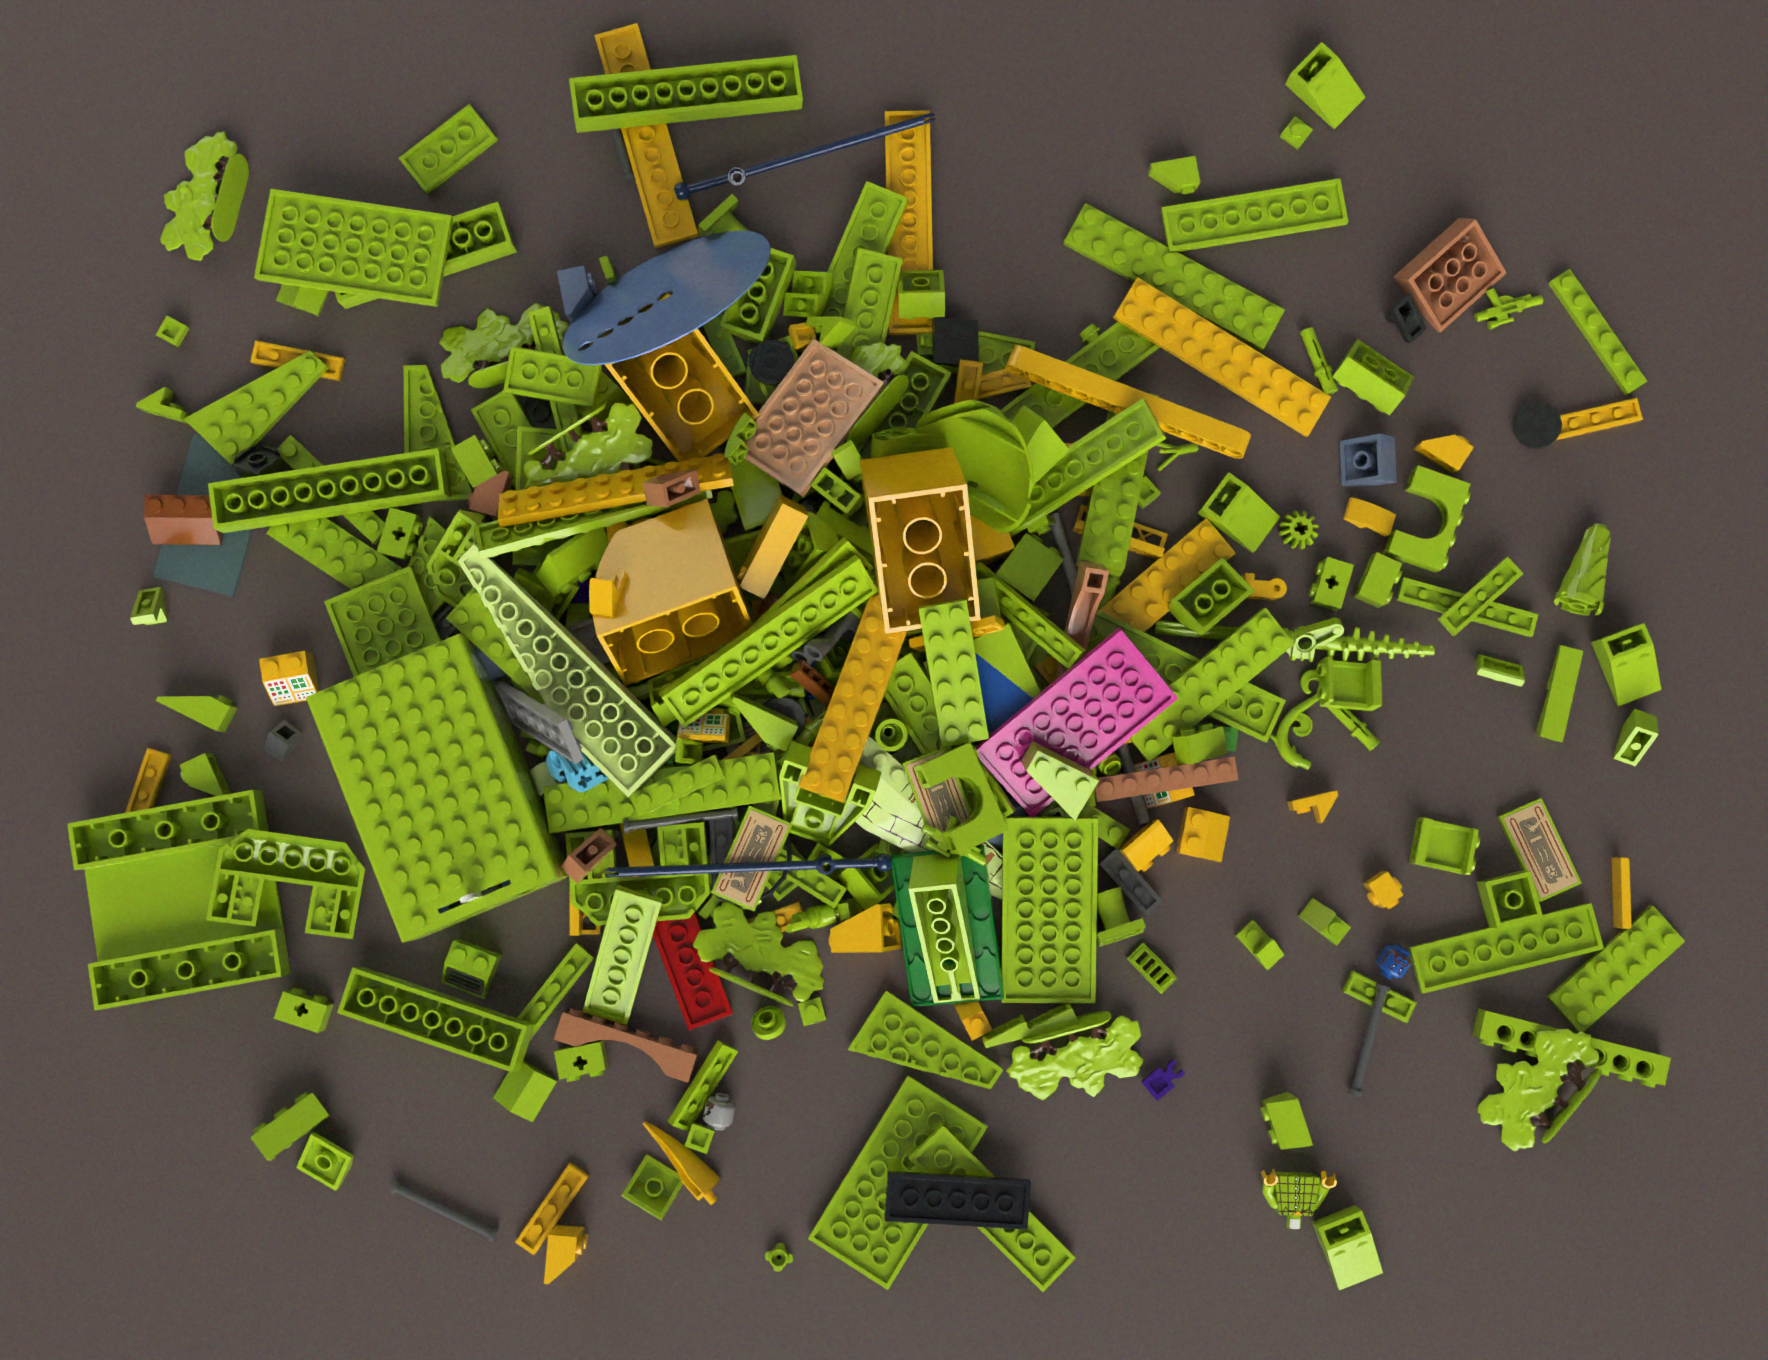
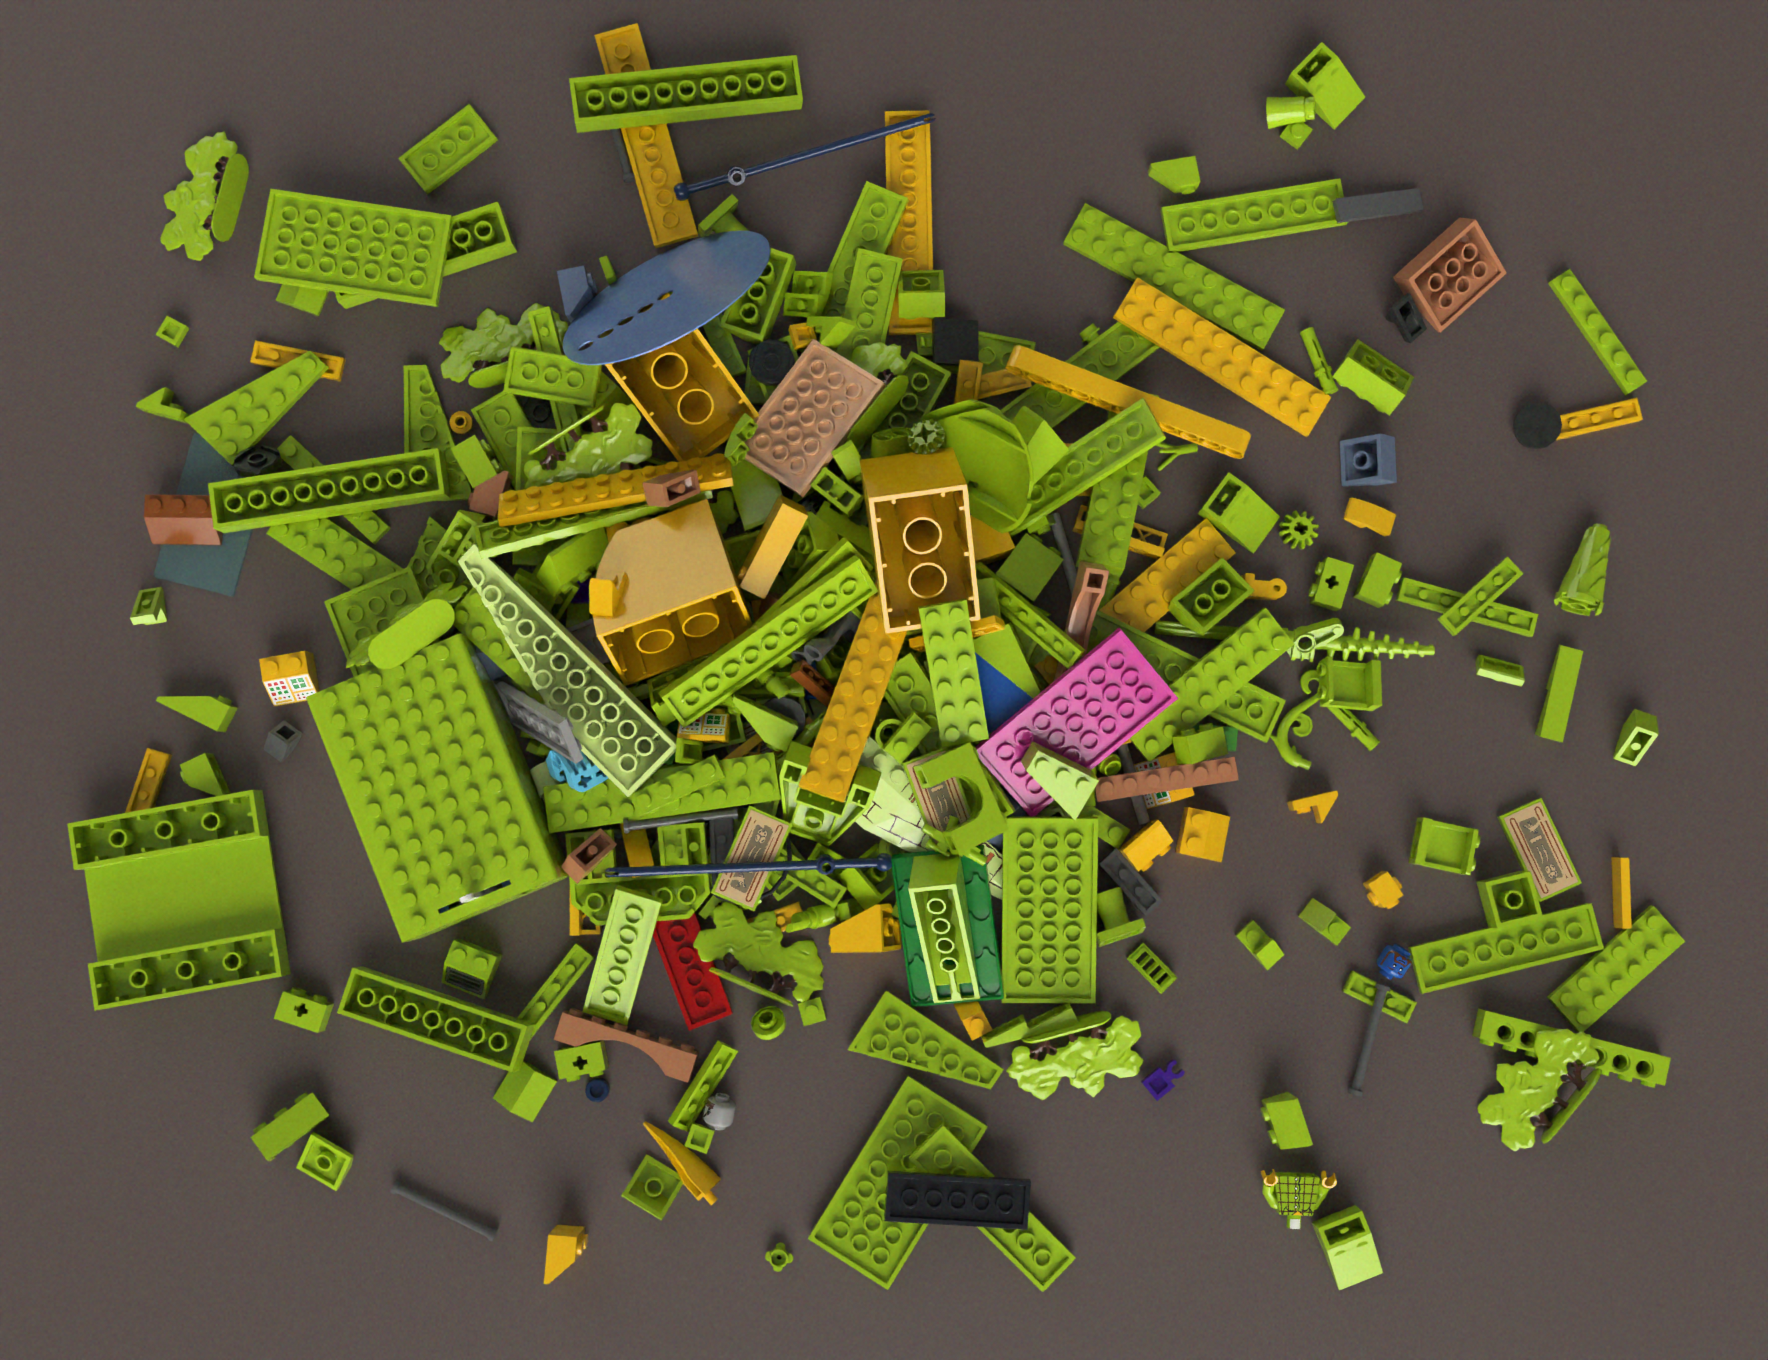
lime slope [206,829,365,939] -> none
lime brick [377,508,423,562] -> none
yellow tile [515,1162,589,1255] -> none
lime arch [1383,465,1471,573] -> none
yellow slope [1414,435,1474,474] -> none
lime piece [1474,288,1543,330] -> none
lime slope [1591,623,1662,706] -> none
none -> lime plant [346,582,468,669]
none -> yellow plate [449,411,473,434]
none -> dark blue tile [585,1078,610,1102]
none -> lime plate [882,711,932,764]
none -> lime gear [907,418,945,454]
none -> lime plant [1266,96,1316,129]
none -> dark grey tile [1333,188,1424,223]

